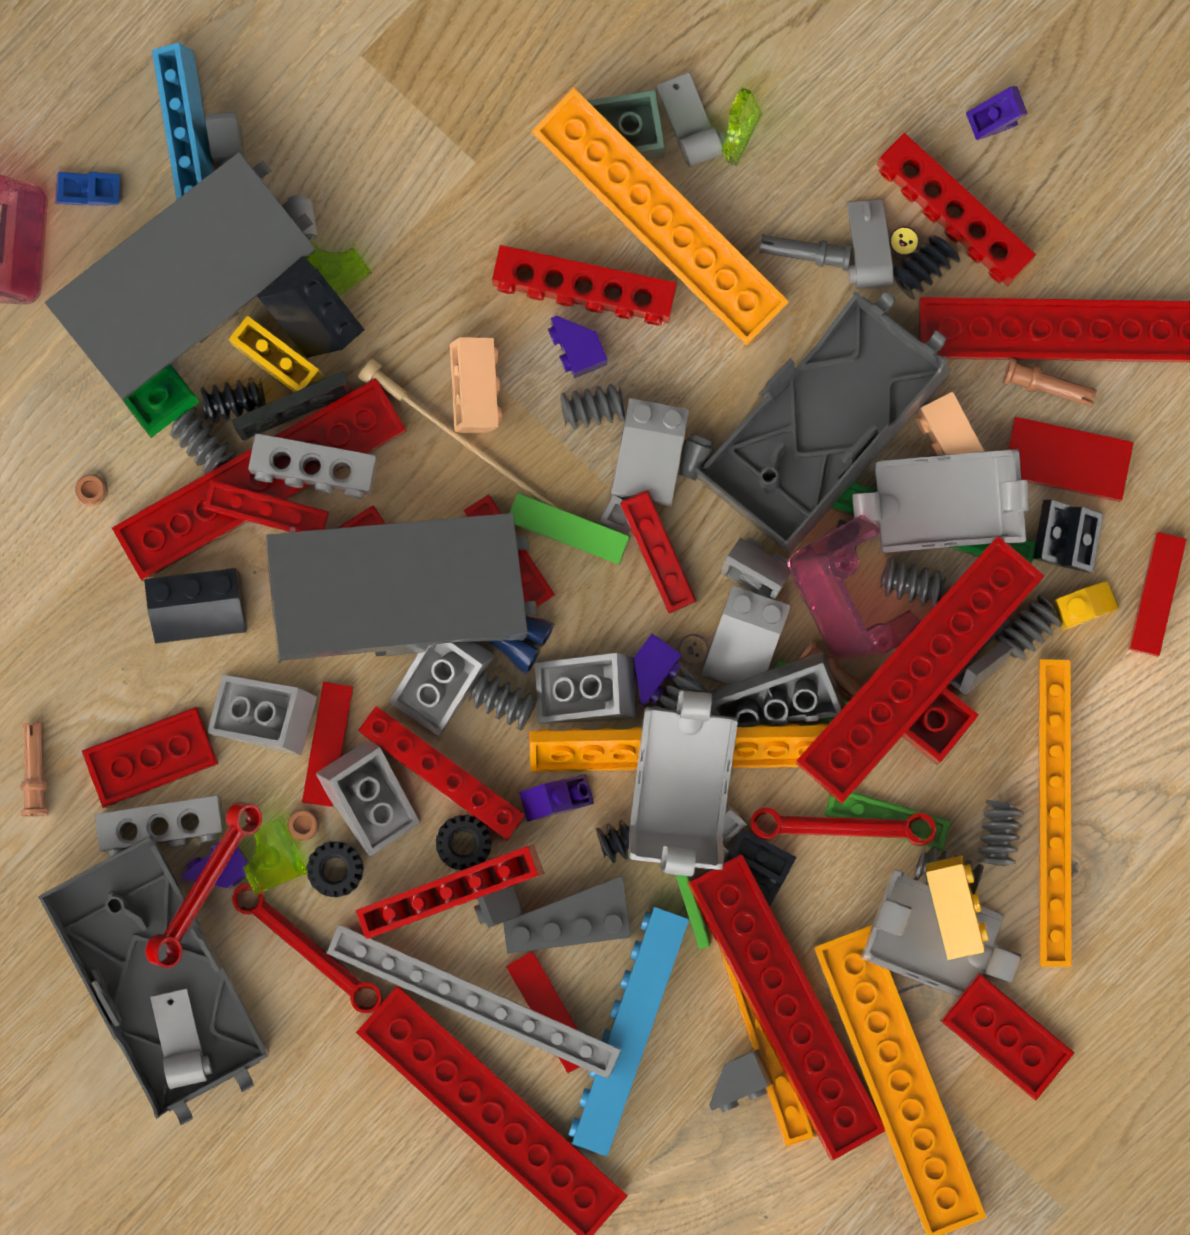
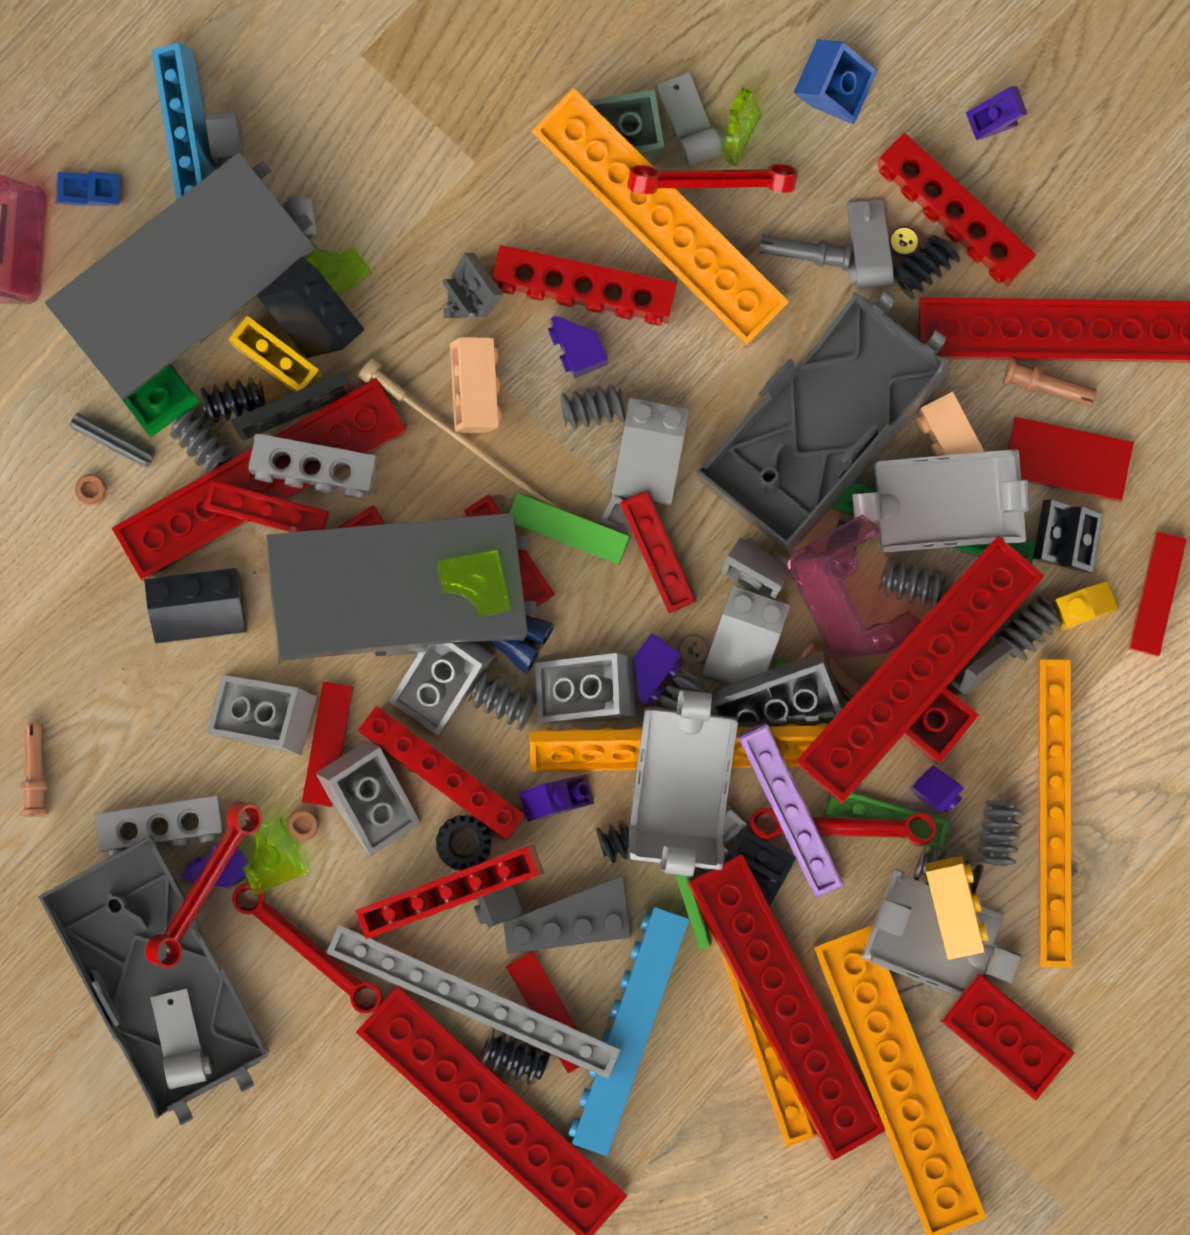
red tile [82,707,219,808] -> none
black tyre [306,841,364,898] -> none
dark grey cone [679,434,713,481] -> none
dark grey slope [709,1049,773,1113] -> none
none -> dark grey axle [70,413,154,467]
none -> clear neon green tile [436,550,511,617]
none -> dark grey slope [443,253,503,318]
none -> black piece [481,1028,550,1085]
none -> red piece [627,164,798,194]
none -> tile [738,722,844,898]
none -> blue slope [793,39,877,124]
none -> dark purple slope [910,765,964,814]

